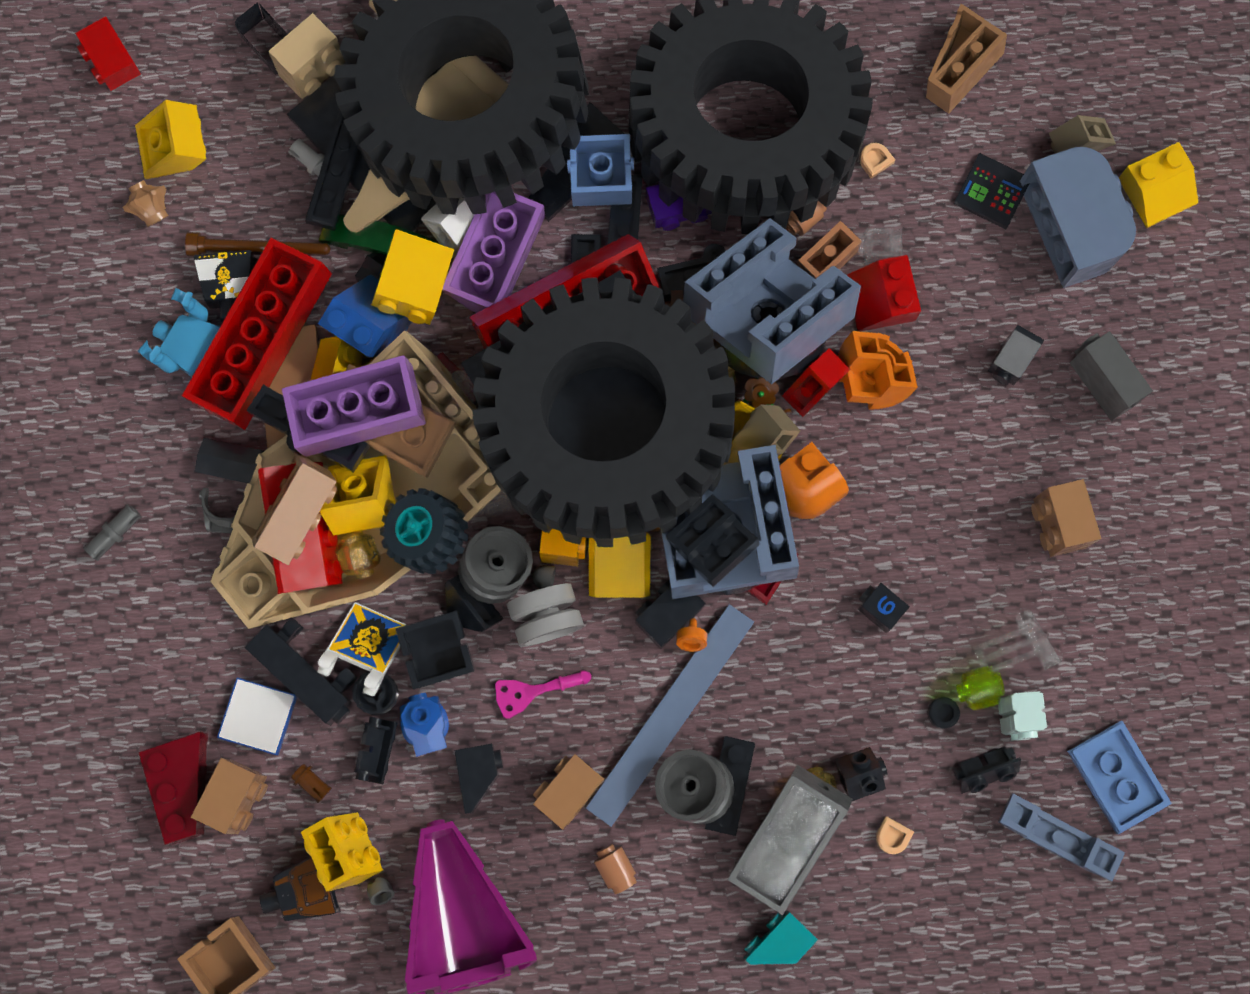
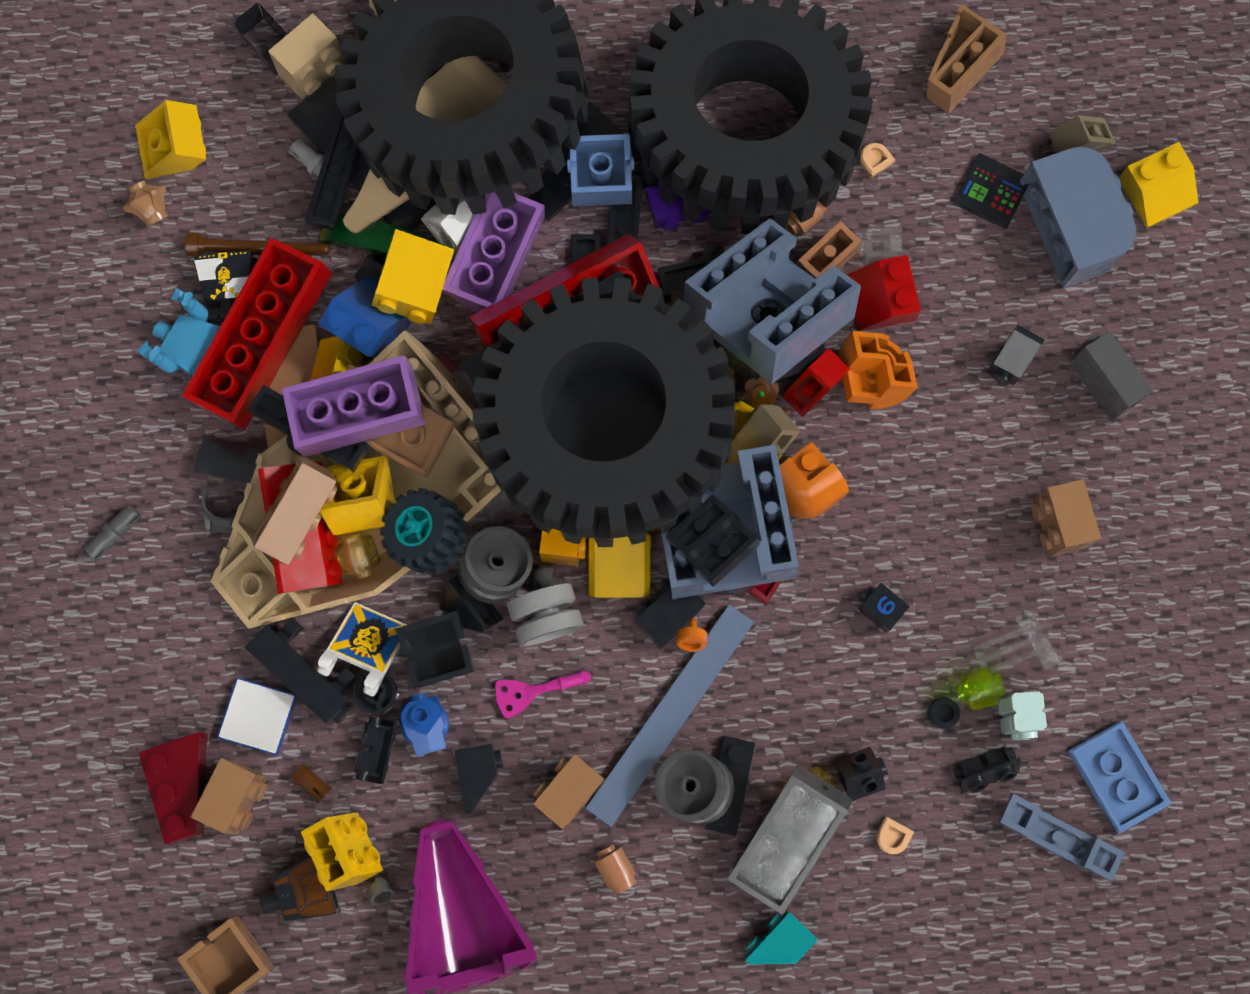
red brick [75,16,141,91] -> none

